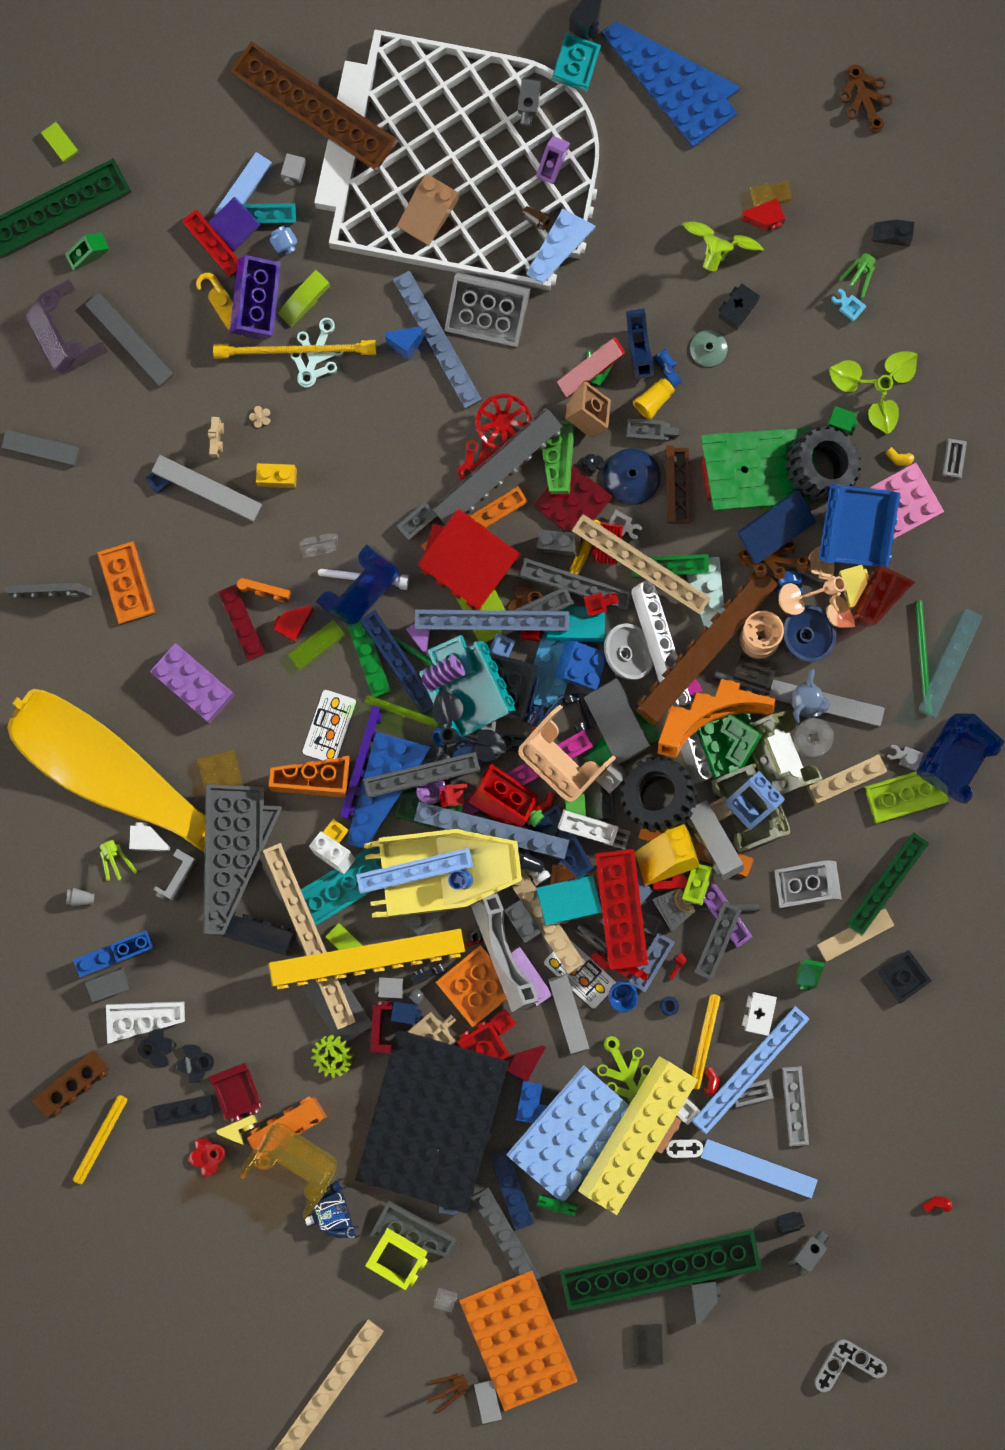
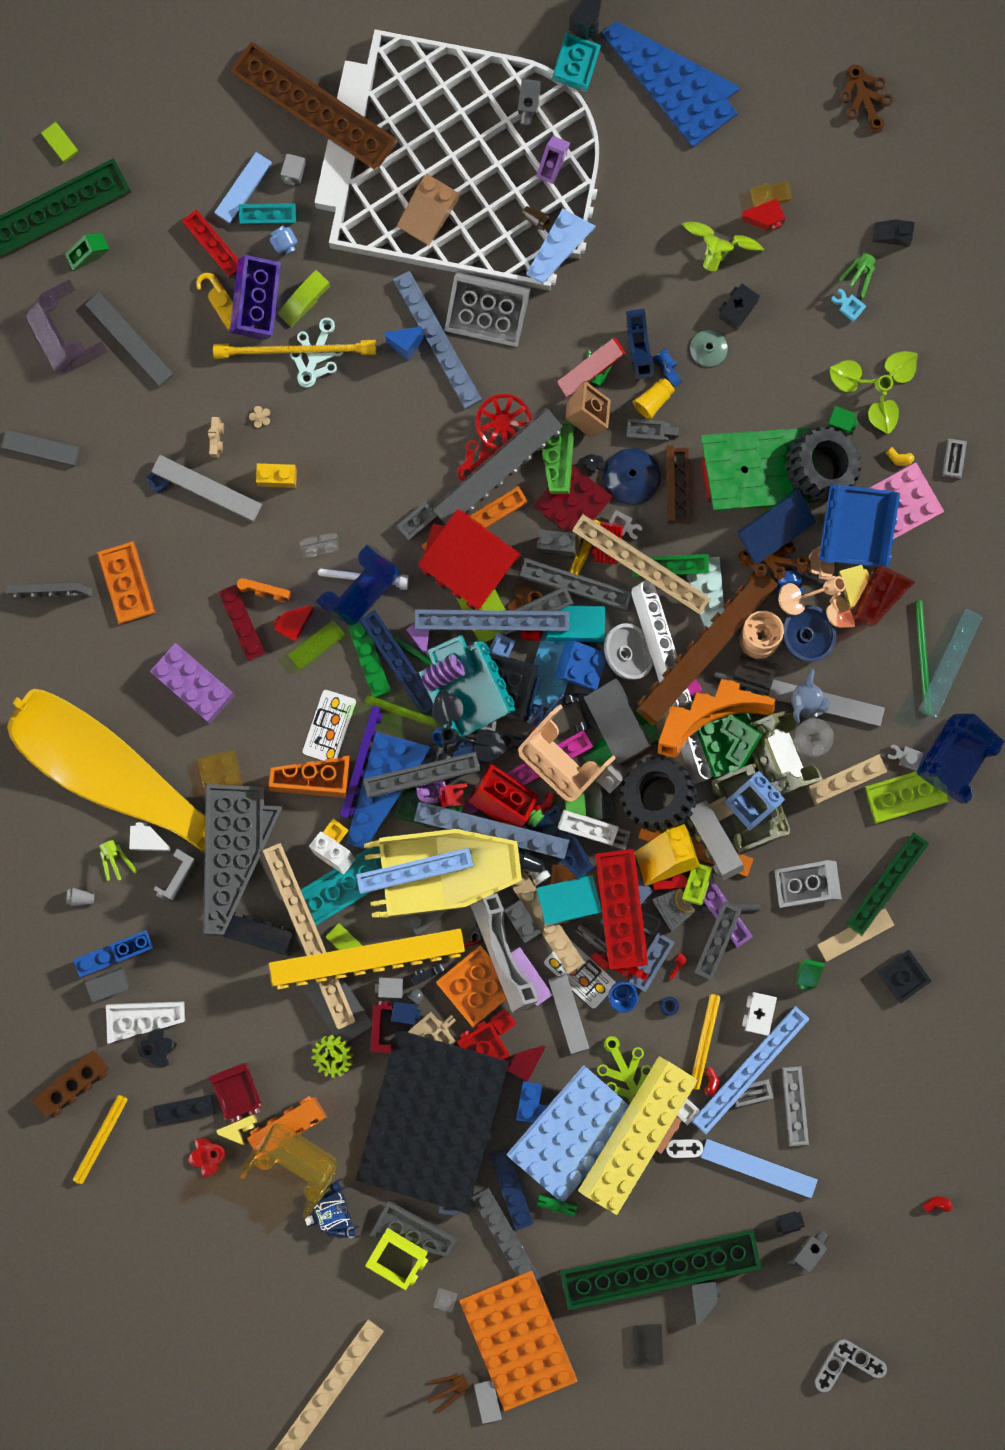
black plate [176,1044,214,1083] -> none
dark purple tile [209,197,260,251] -> none
blue wheel [448,870,473,890] -> none
red plate [583,592,619,616] -> none

